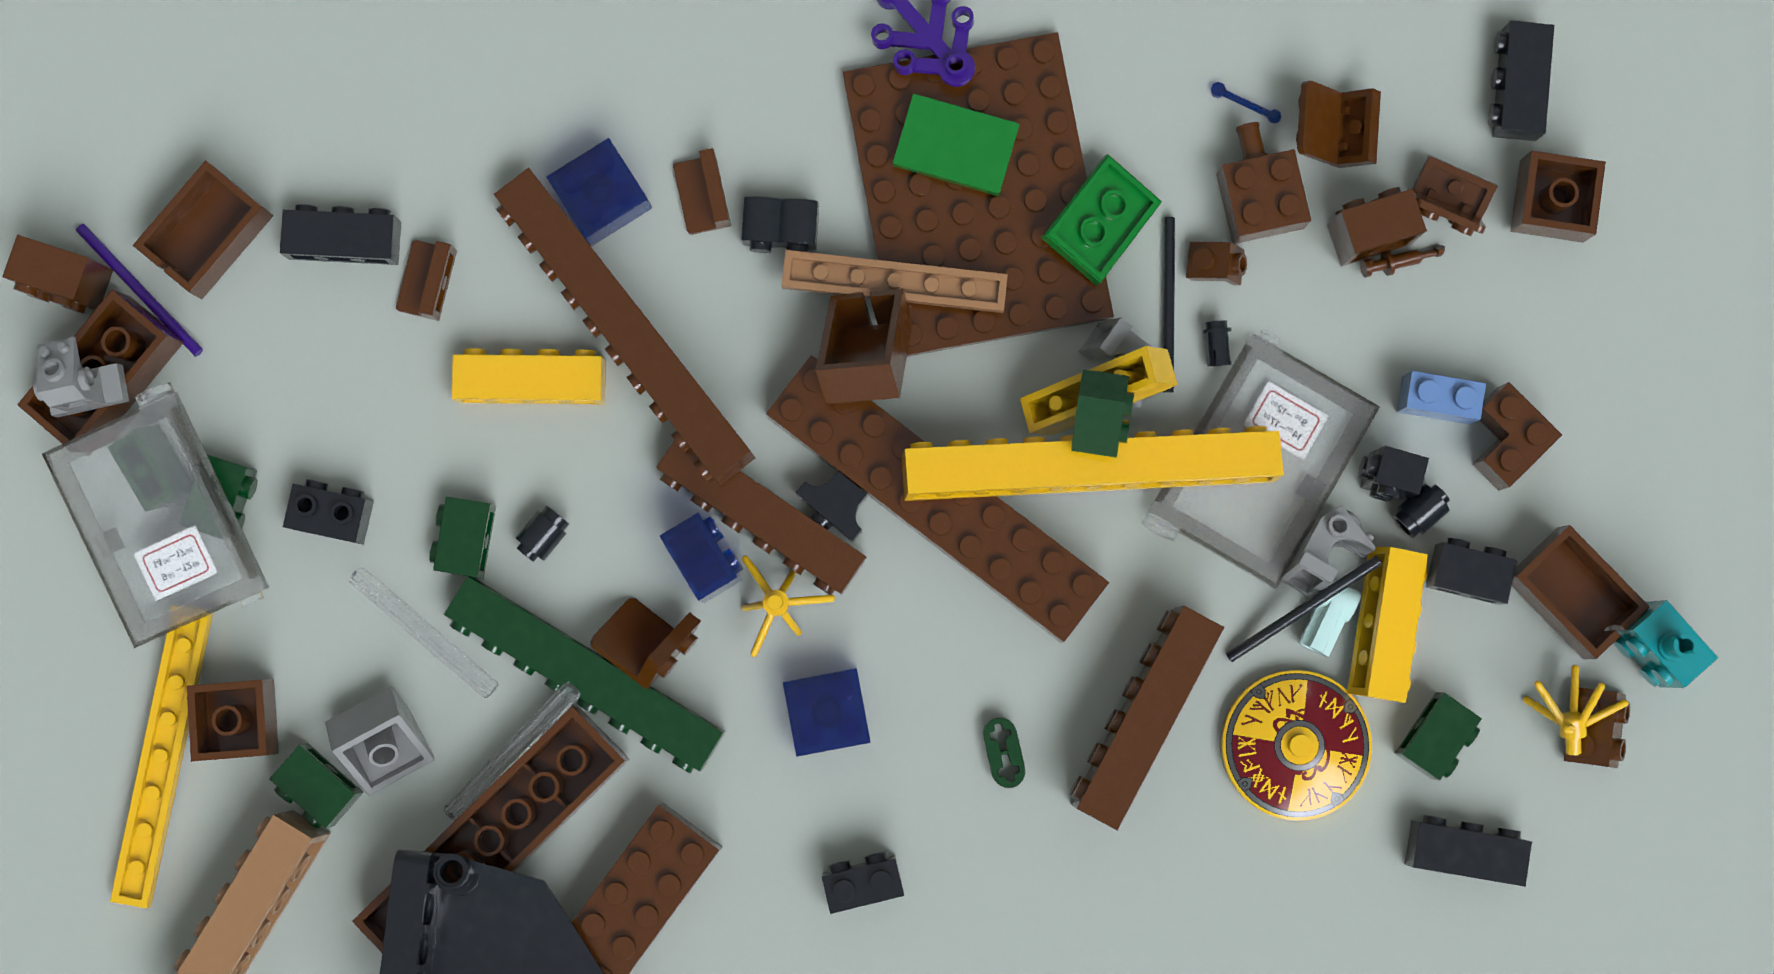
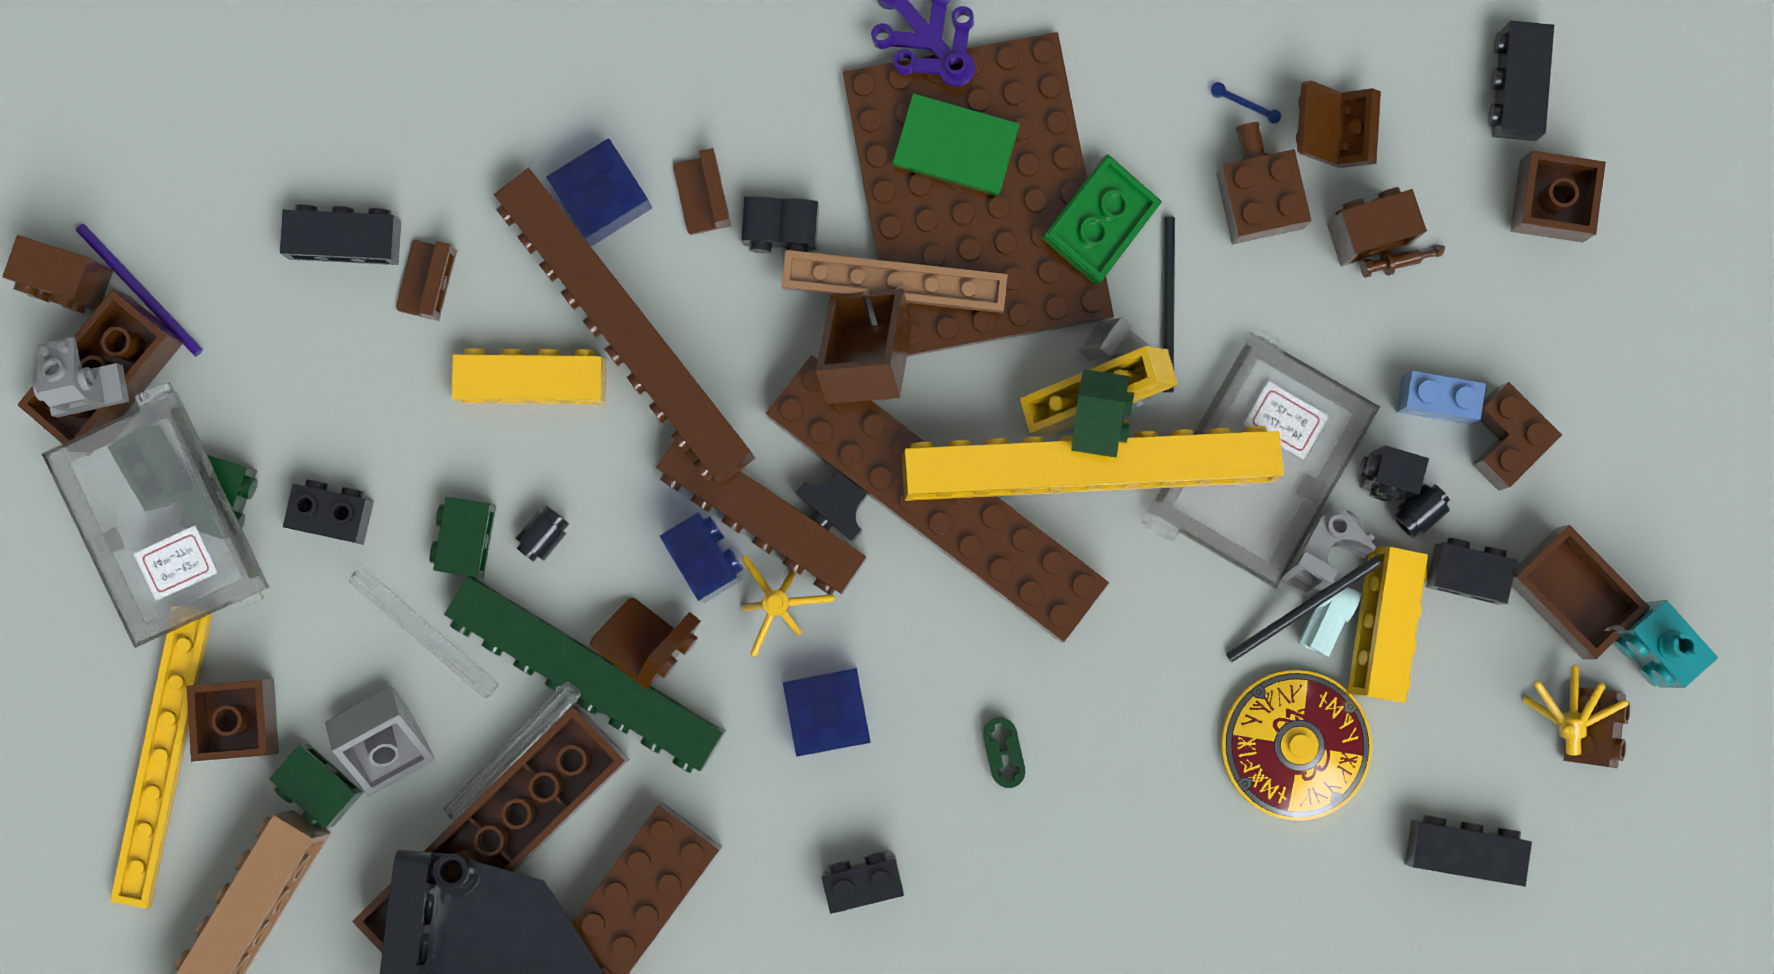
reddish brown piece [132,160,274,299] -> none
reddish brown brick [1069,606,1225,831] -> none
reddish brown bracket [1186,242,1247,285] -> none
black pin [1202,320,1232,367] -> none
dark green brick [1394,692,1482,781] -> none
reddish brown bracket [1412,155,1498,236] -> none

